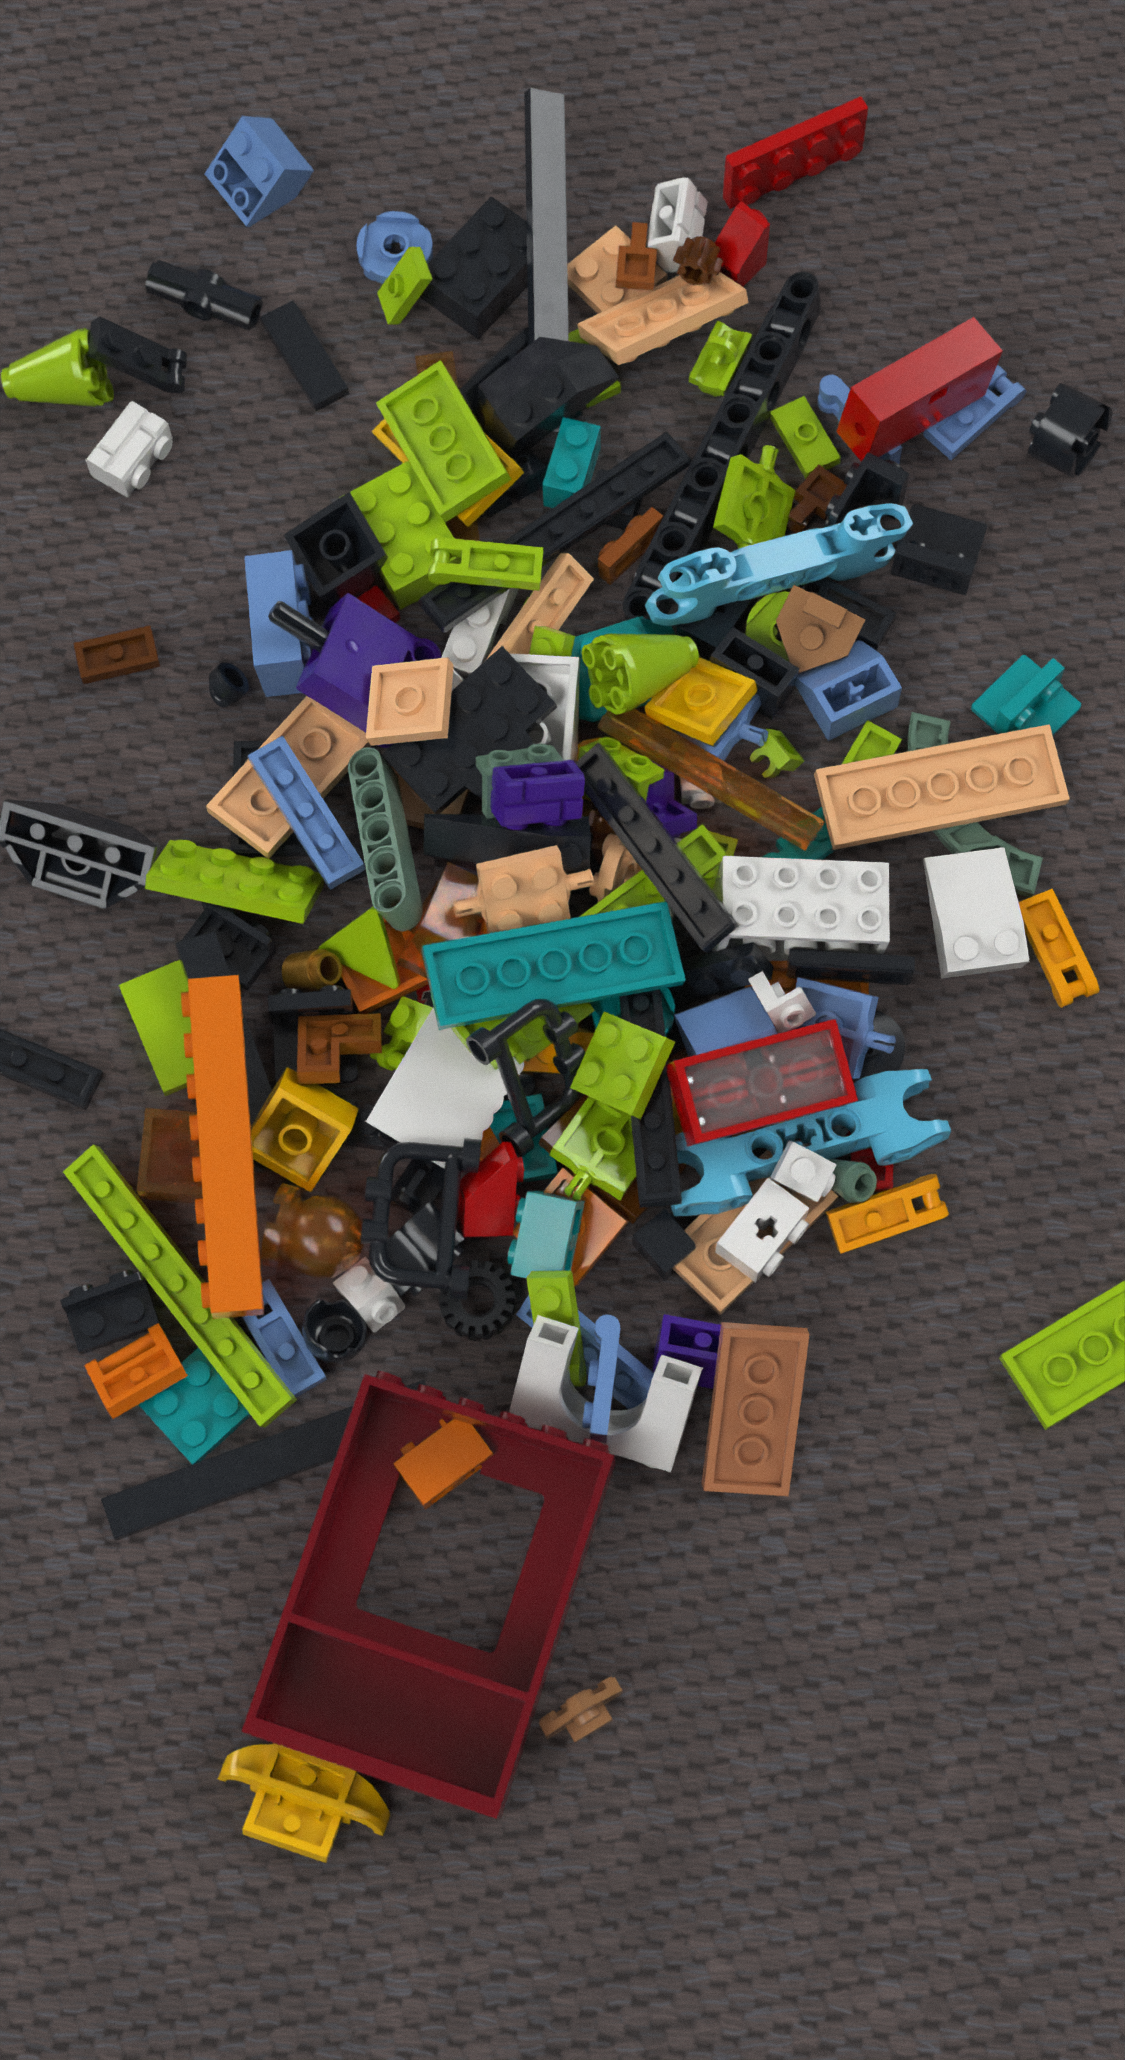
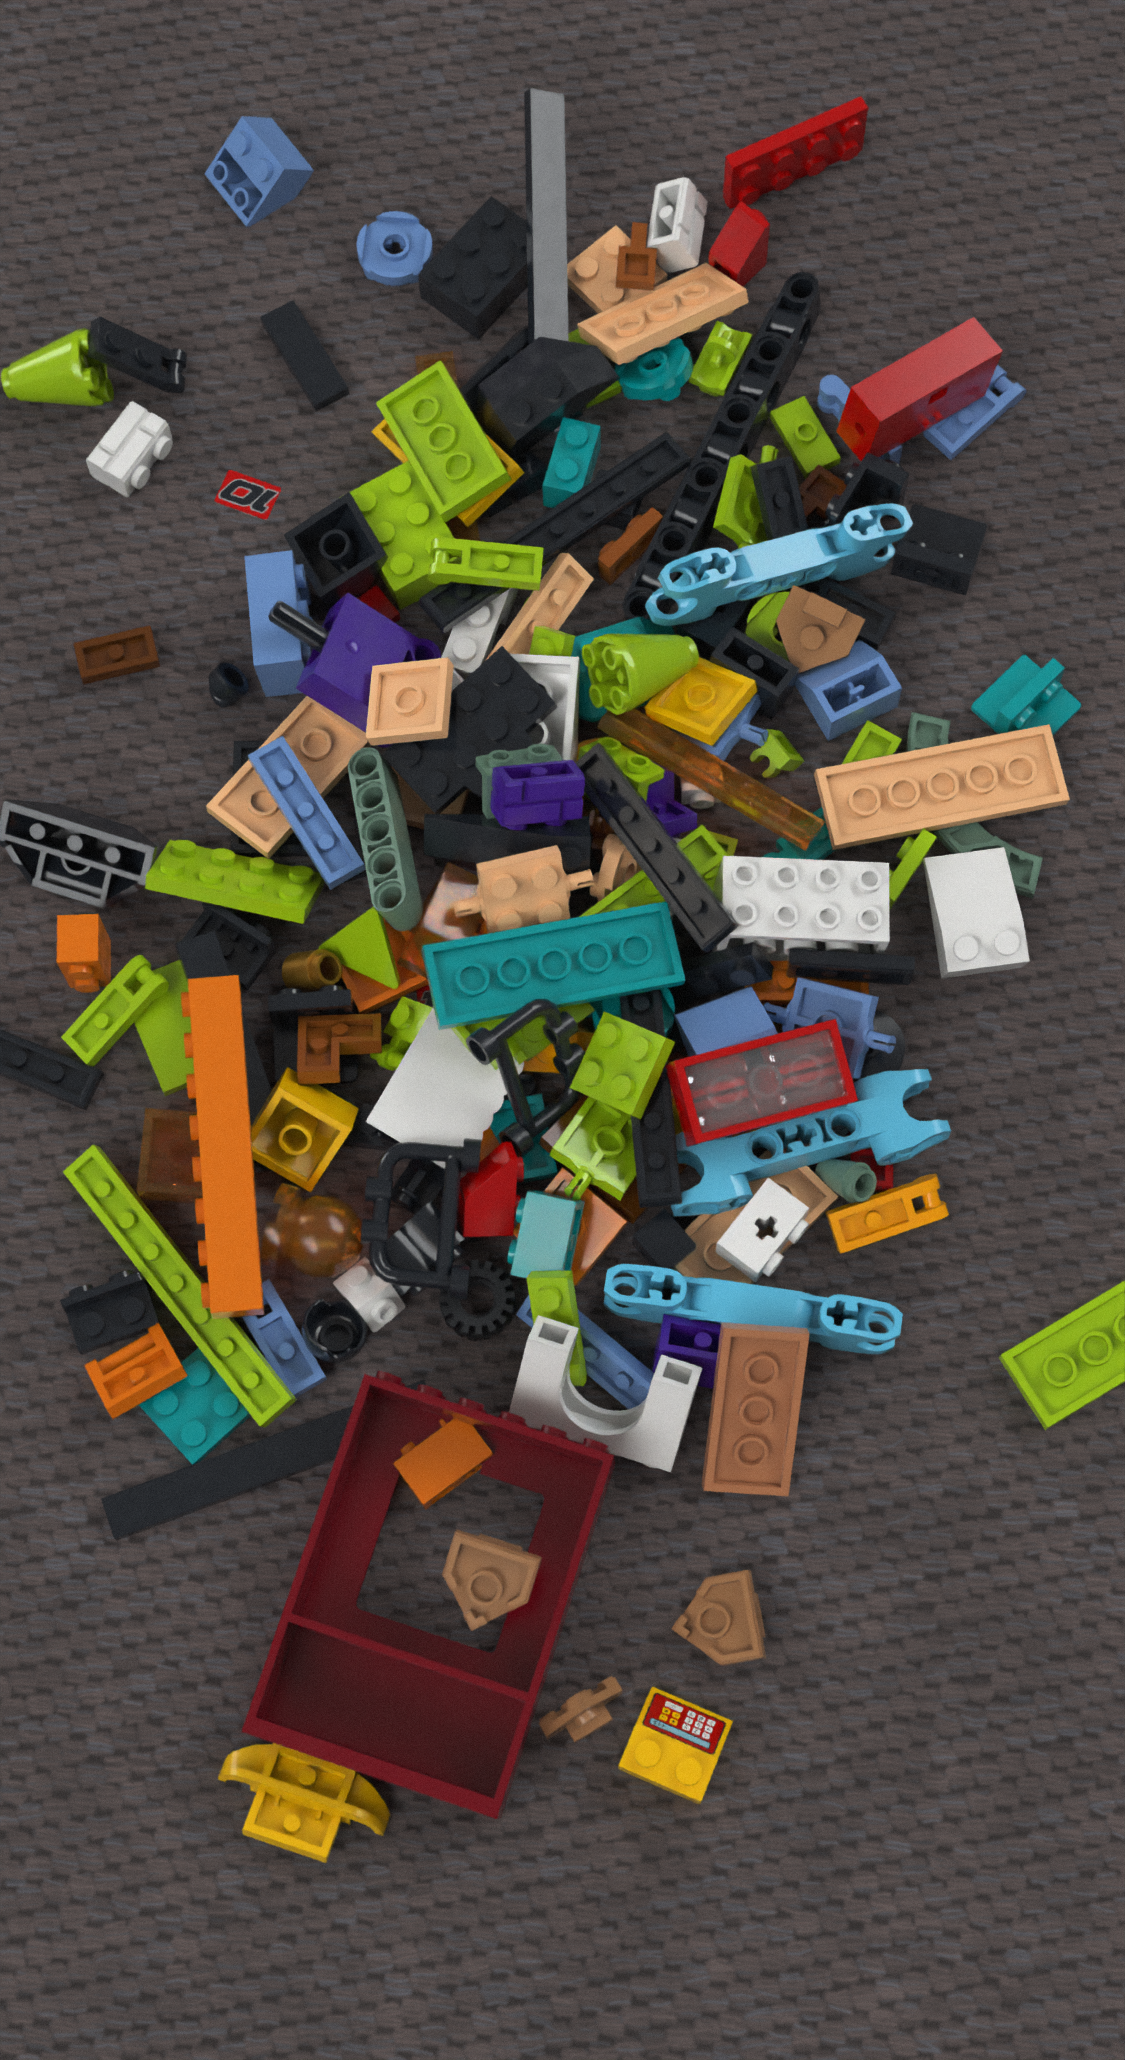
black piece [145,259,263,331] -> none
lime plate [377,247,432,325] -> none
medium blue plate [582,1315,620,1443] -> none
reddish brown gear [673,236,724,285] -> none
white bracket [748,971,816,1033] -> none
white bracket [770,1141,837,1202] -> none
light orange plate [1019,889,1100,1008] -> none
black brick [1028,383,1113,478] -> none
none -> orange brick [57,914,111,993]
none -> lime plate [61,955,169,1067]
none -> sticker [215,470,281,520]
none -> medium nougat plate [442,1529,542,1631]
none -> medium azure piece [604,1264,903,1354]
none -> teal plate [615,337,693,401]
none -> yellow slope [618,1686,733,1805]
none -> medium nougat plate [672,1570,766,1666]
none -> black plate [750,456,808,541]
none -> lime plate [889,828,937,911]

